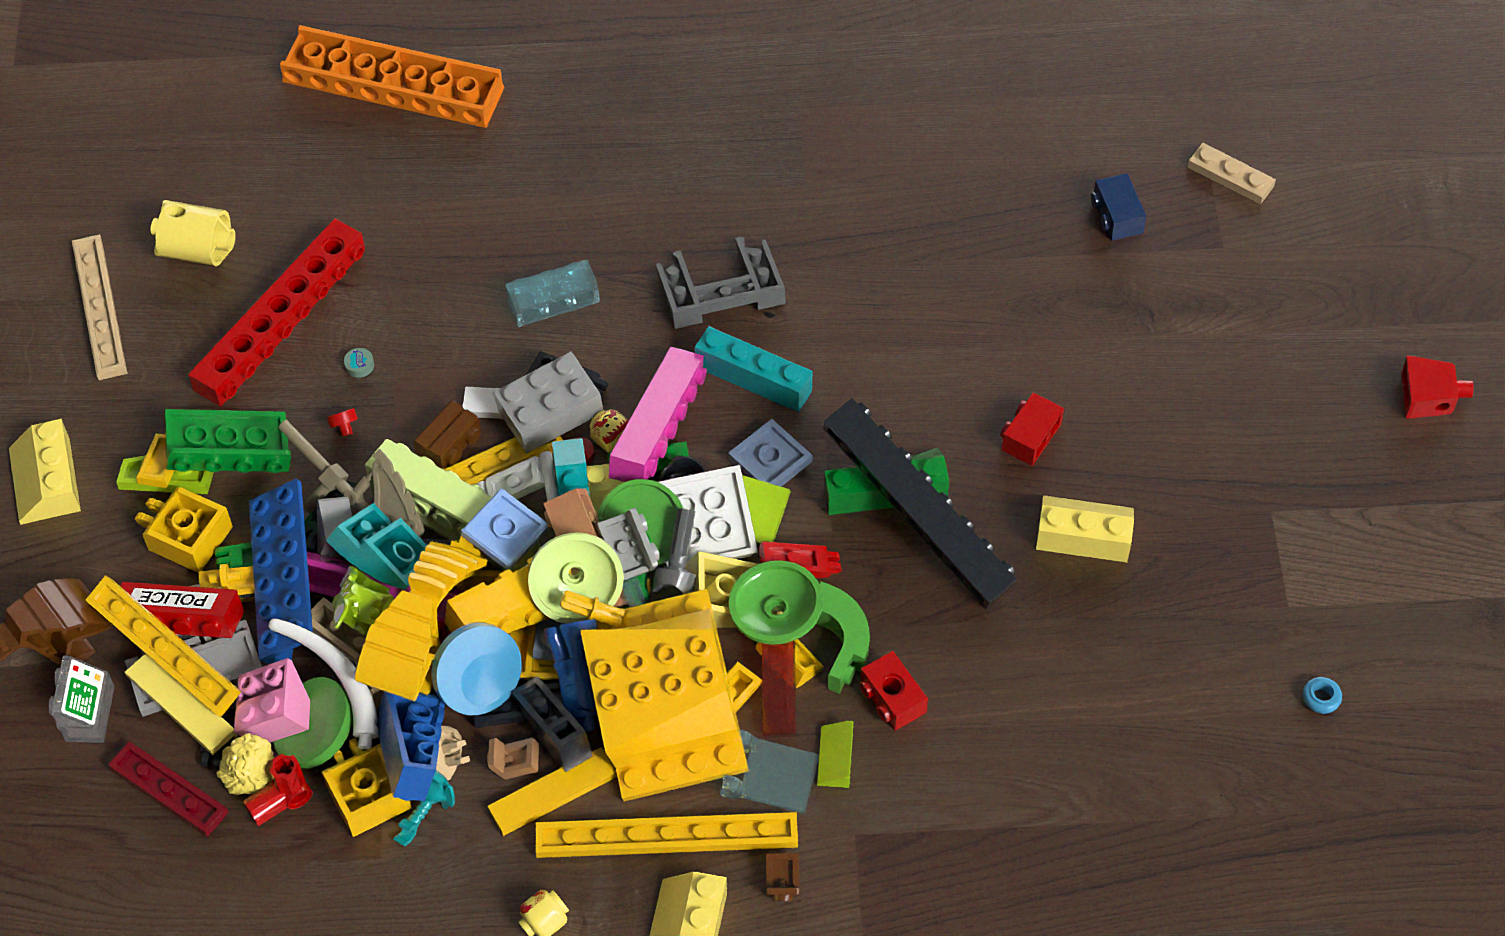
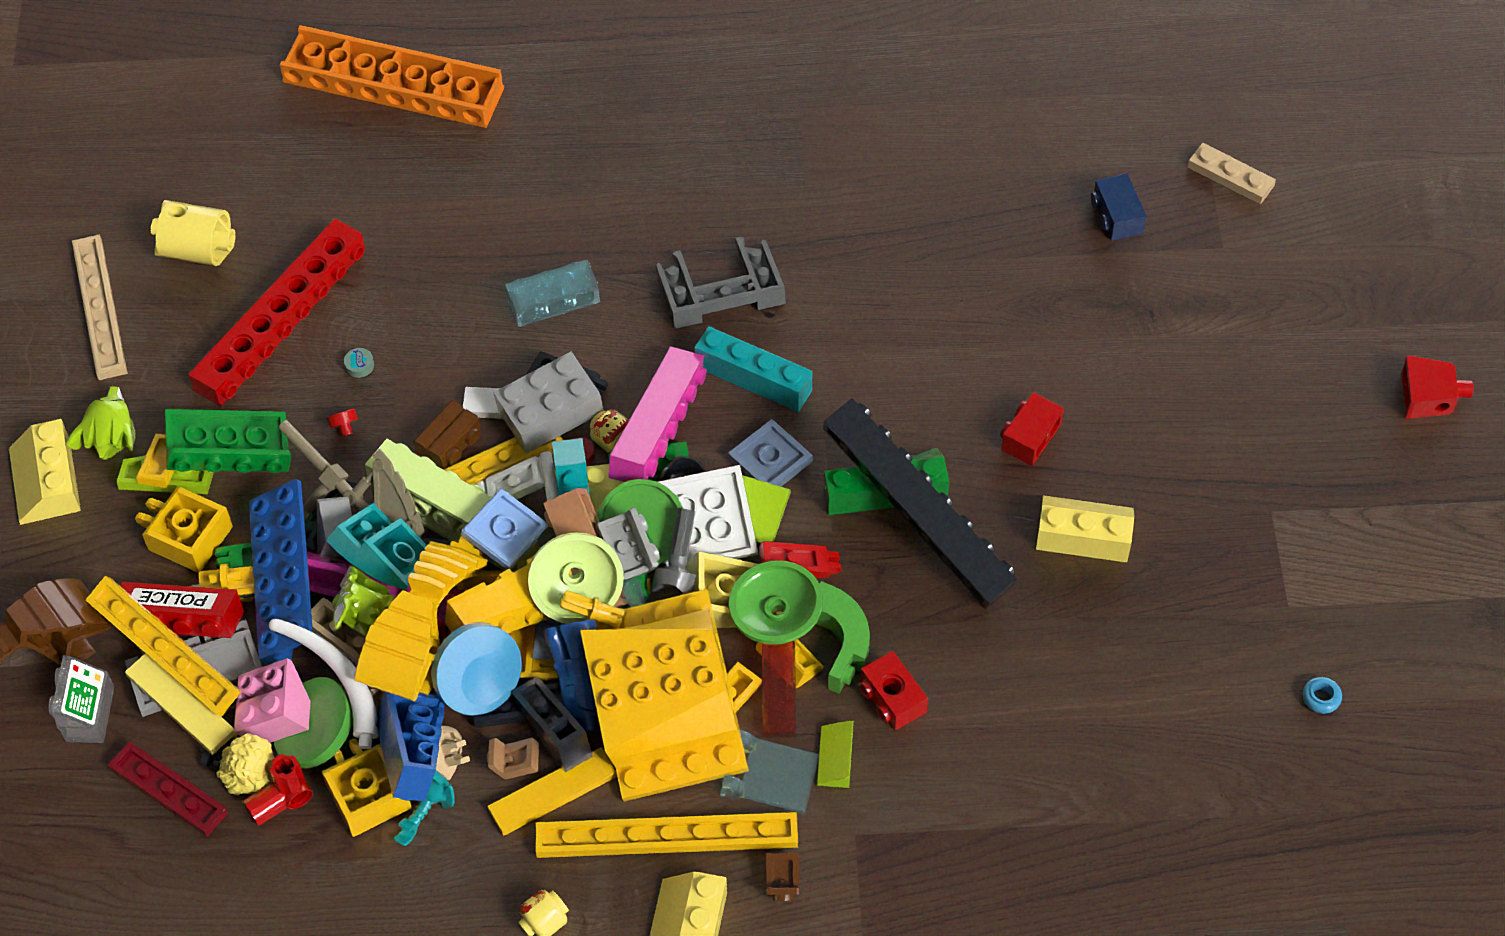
none -> lime piece [66,387,136,460]

